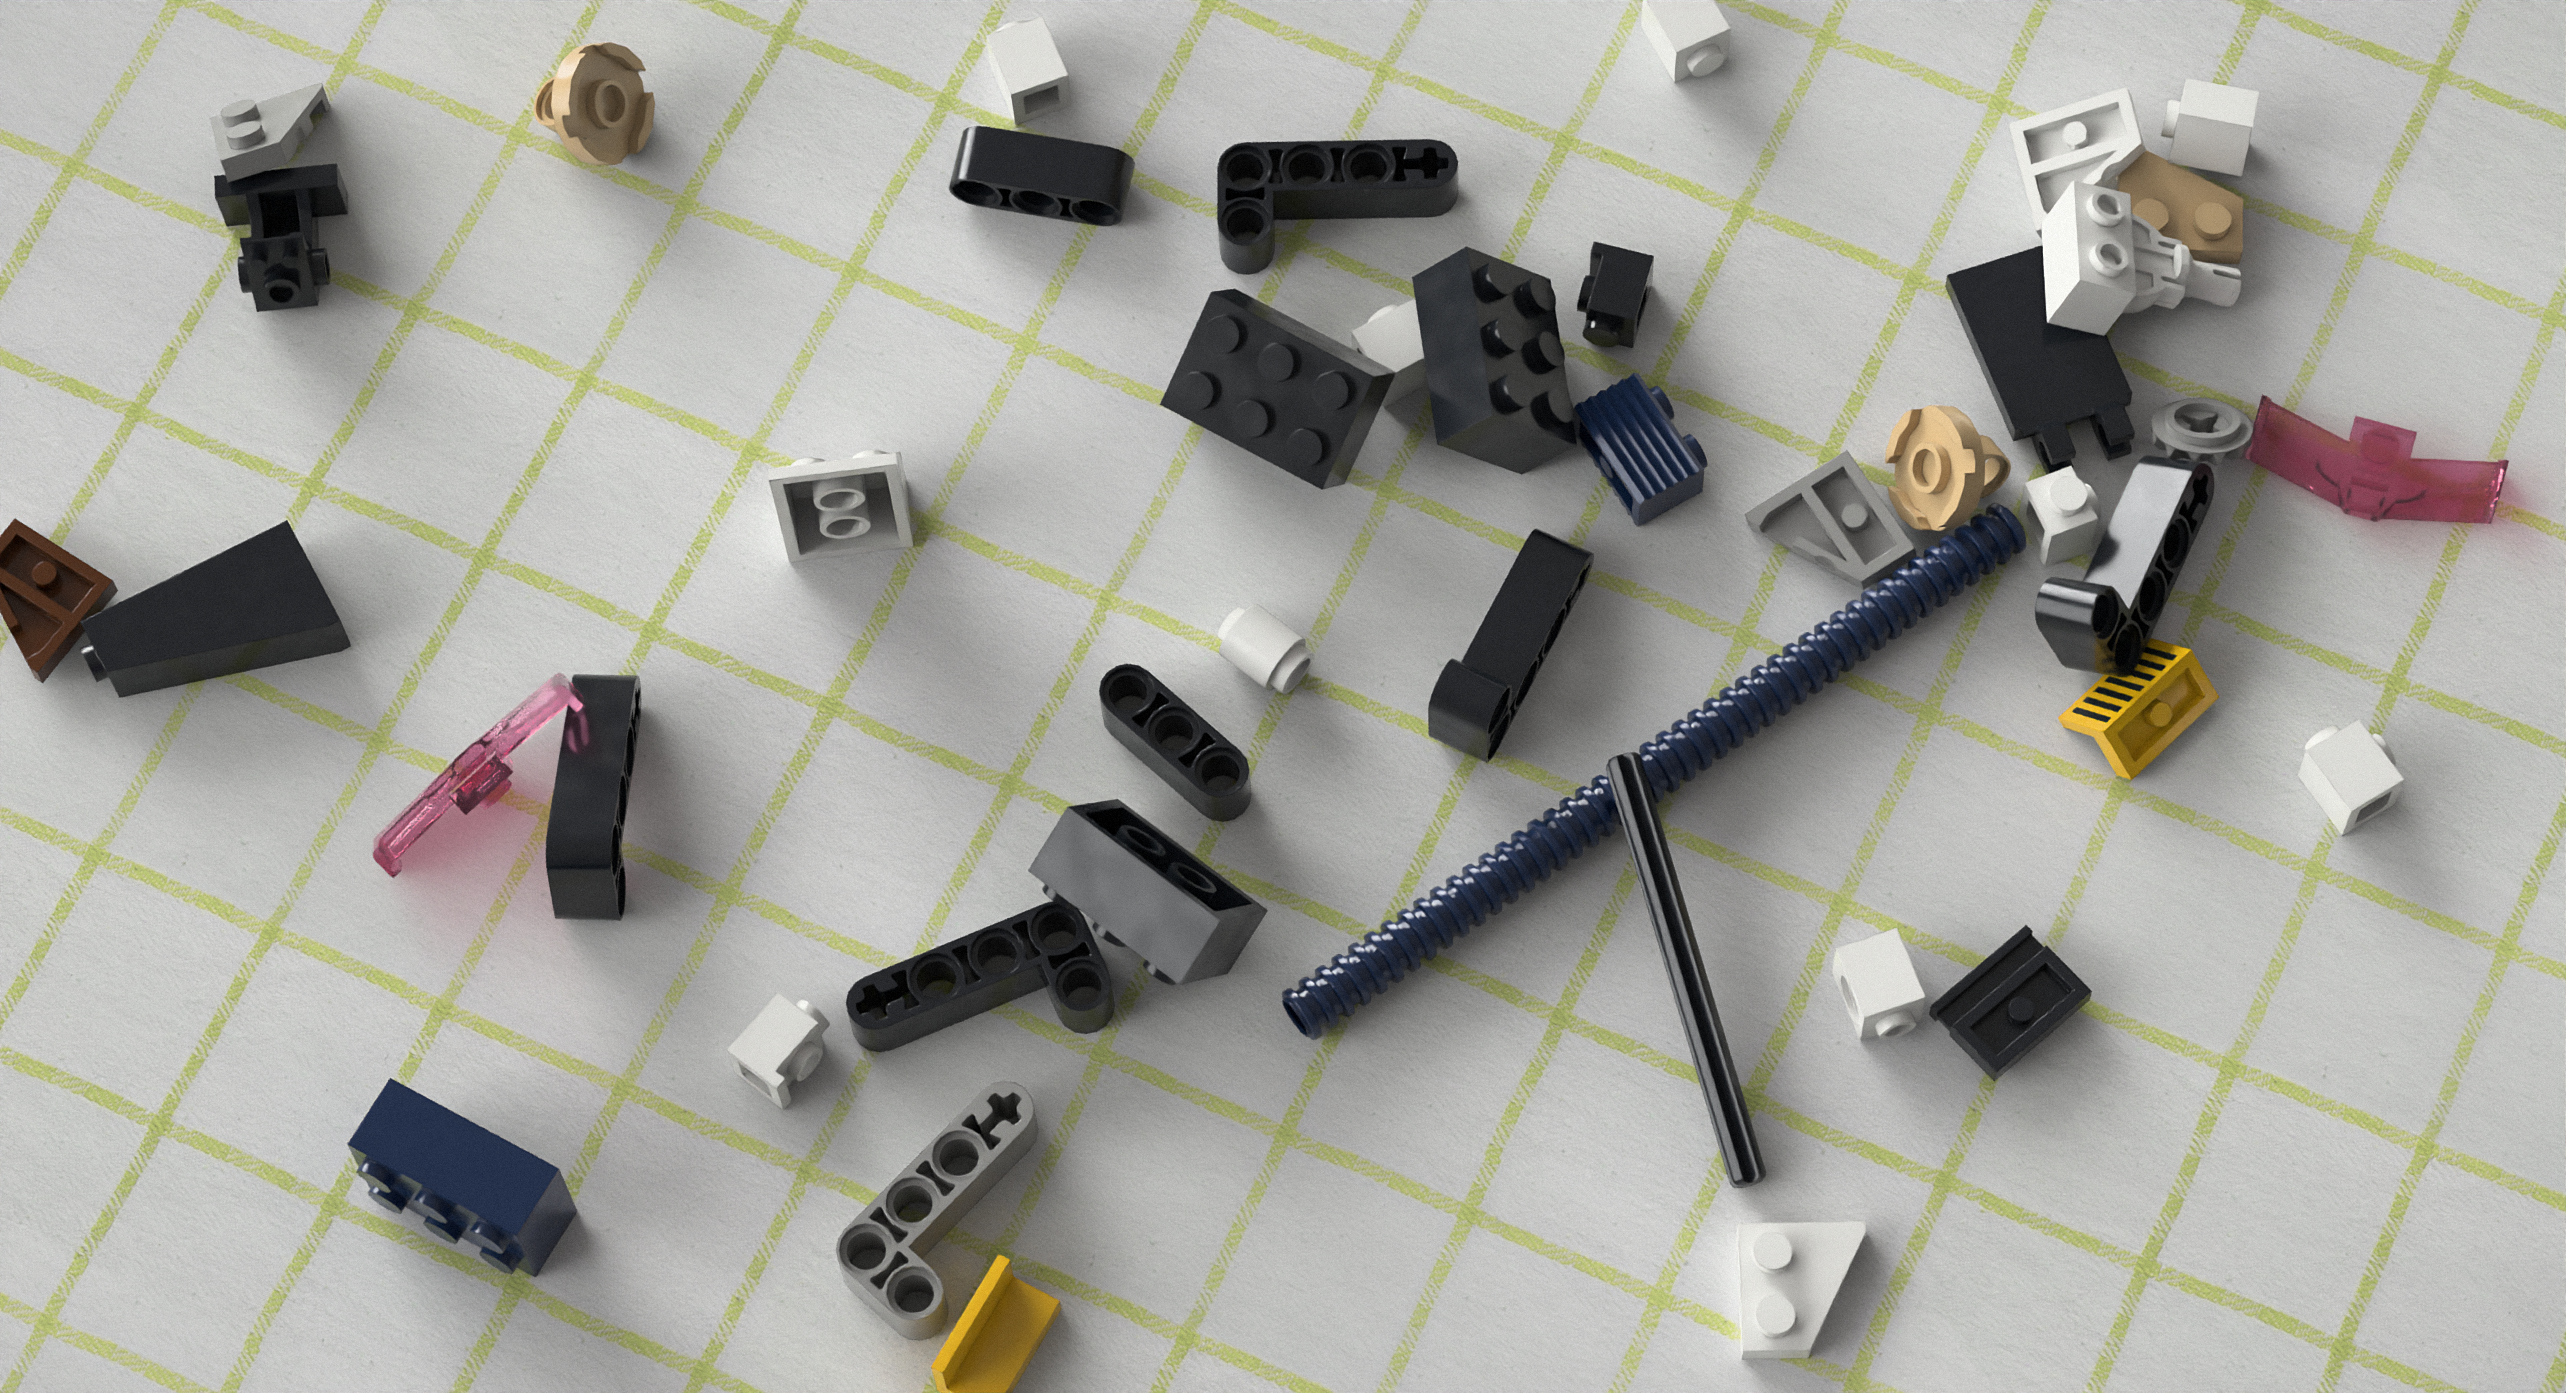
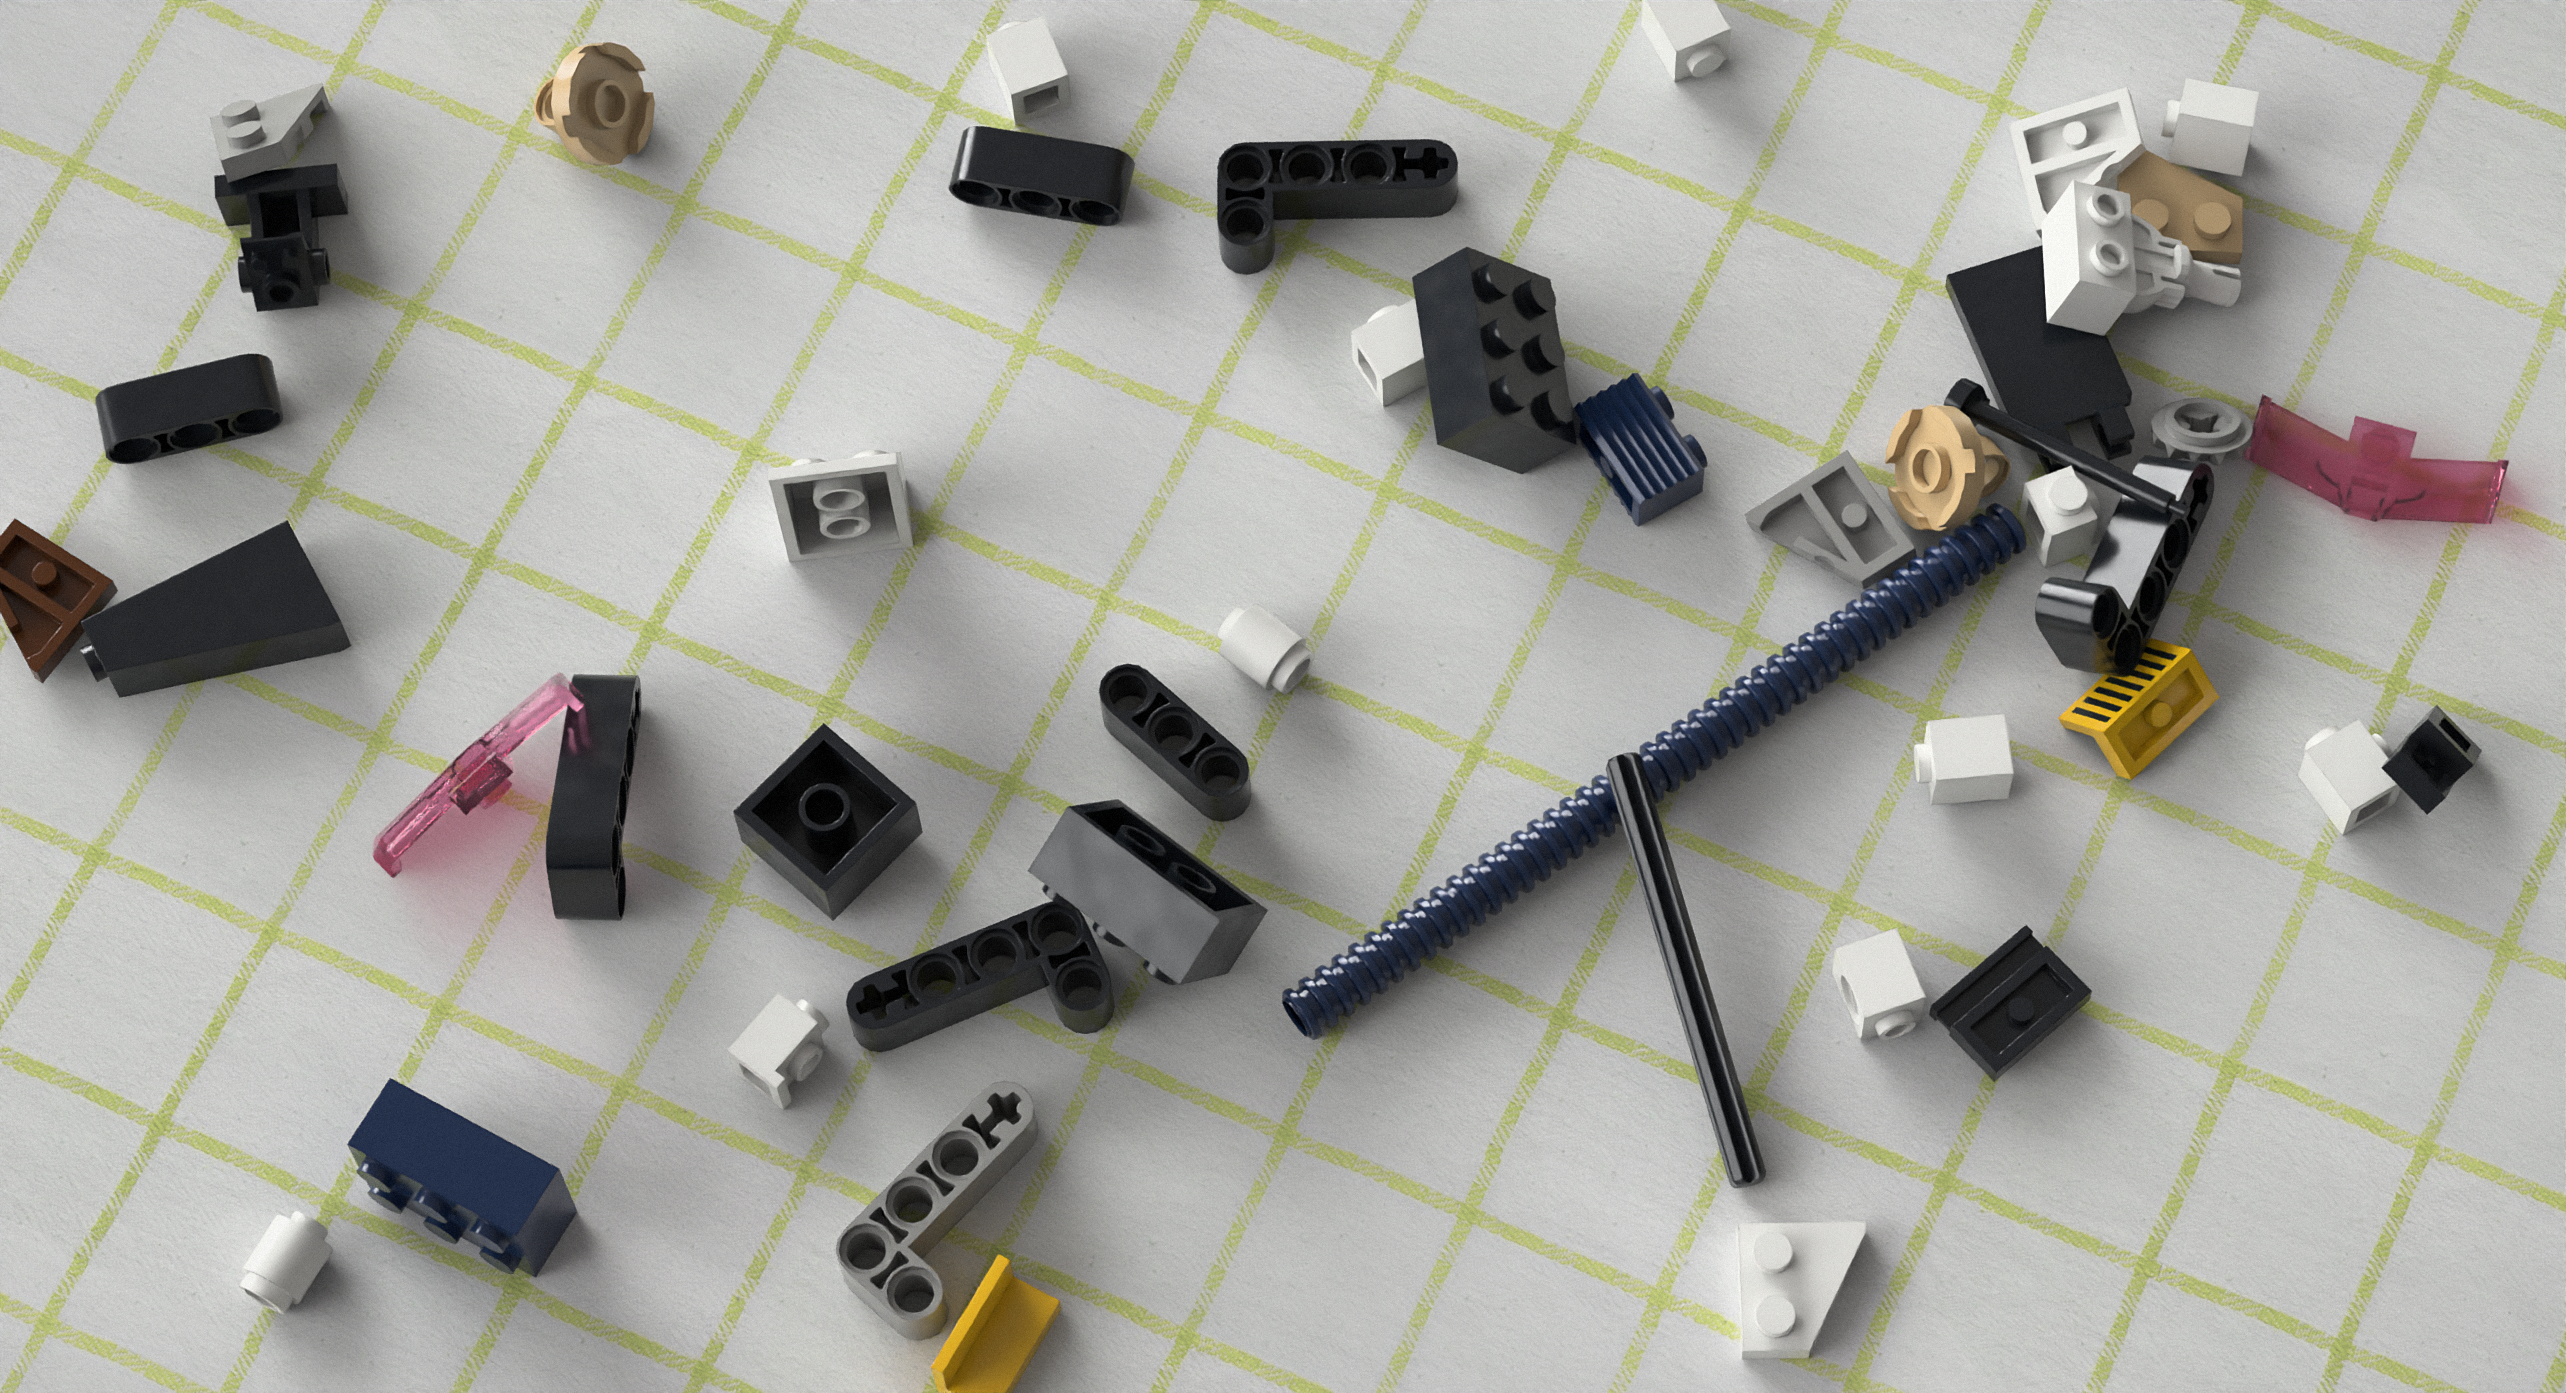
black brick [1160,289,1396,490] -> none
black beam [1428,528,1594,763] -> none
black brick [1577,241,1654,348] -> none
none -> black beam [95,353,283,464]
none -> white brick [239,1211,333,1315]
none -> black brick [733,723,923,921]
none -> white brick [1914,714,2014,805]
none -> black piece [1943,378,2190,519]
none -> black slope [2381,705,2482,815]

